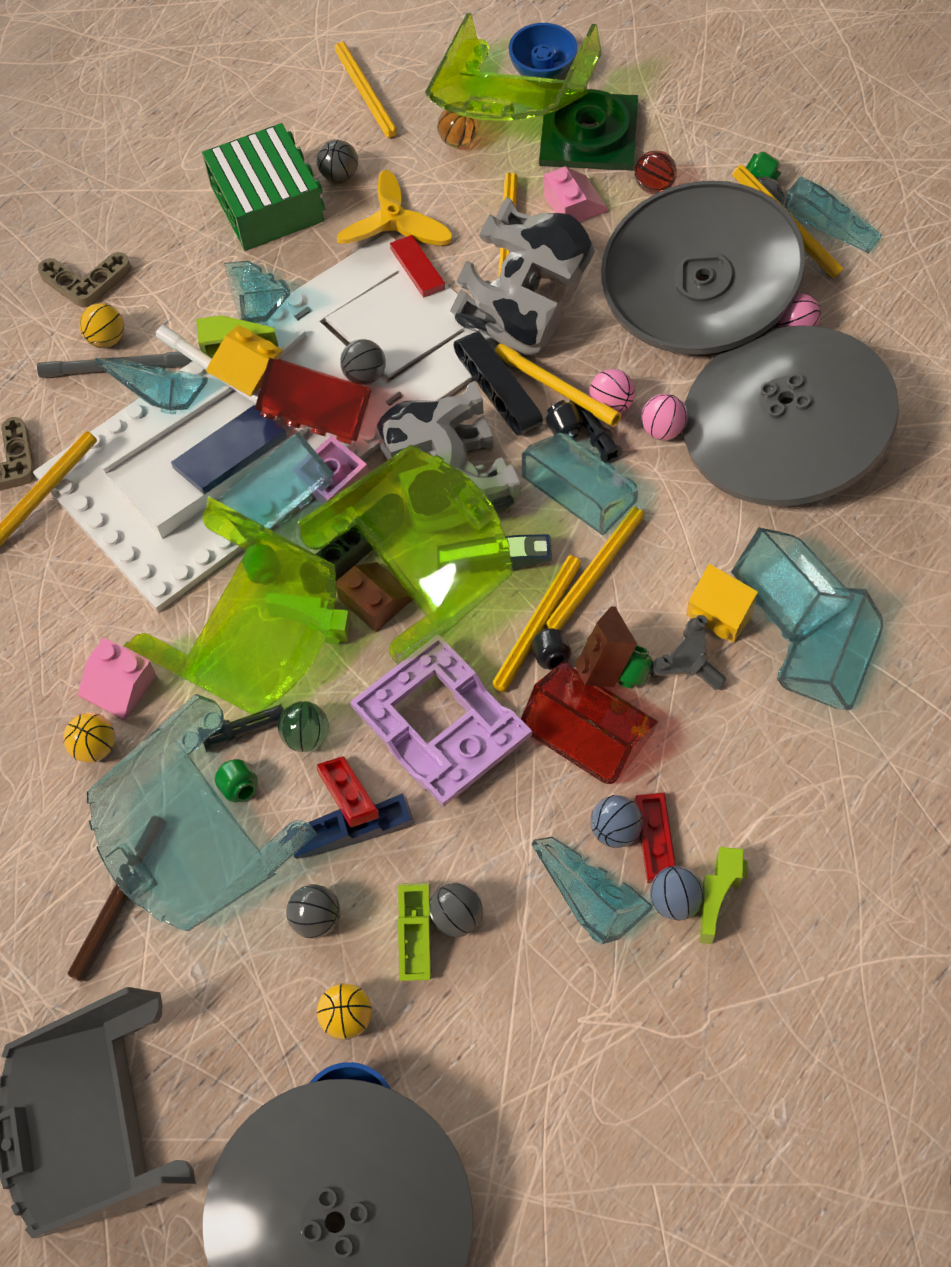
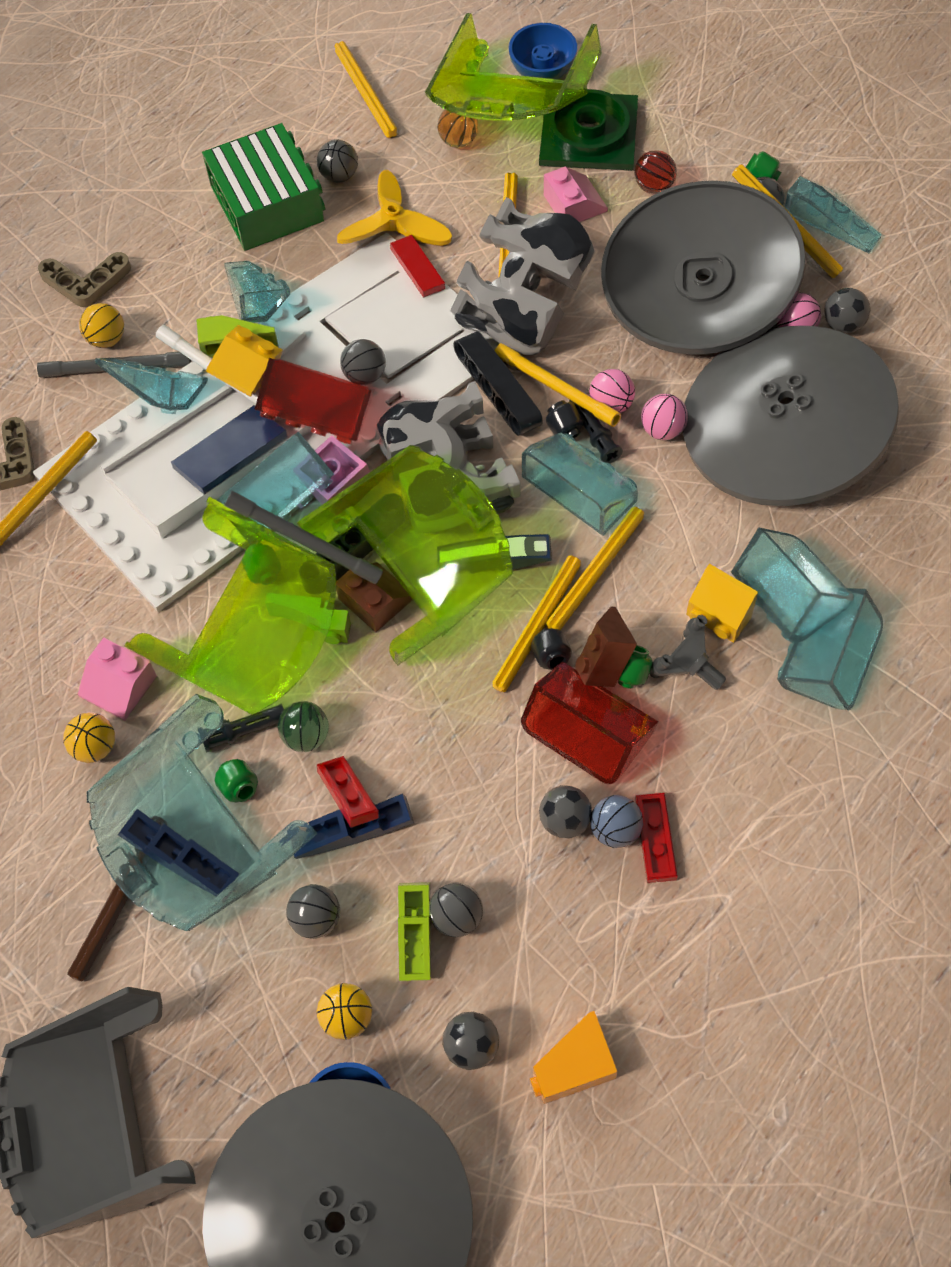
lavender piece [350,634,532,807] -> none
clear light blue wedge [531,837,653,944] -> none
sand blue piece [650,866,704,921] -> none
lime slope [699,847,748,944] -> none
none -> dark blue slope [118,809,239,899]
none -> dark grey piece [224,491,383,584]
none -> dark grey piece [442,1011,499,1070]
none -> light orange slope [529,1011,617,1104]
none -> dark grey piece [539,785,592,839]
none -> dark grey piece [824,288,871,333]

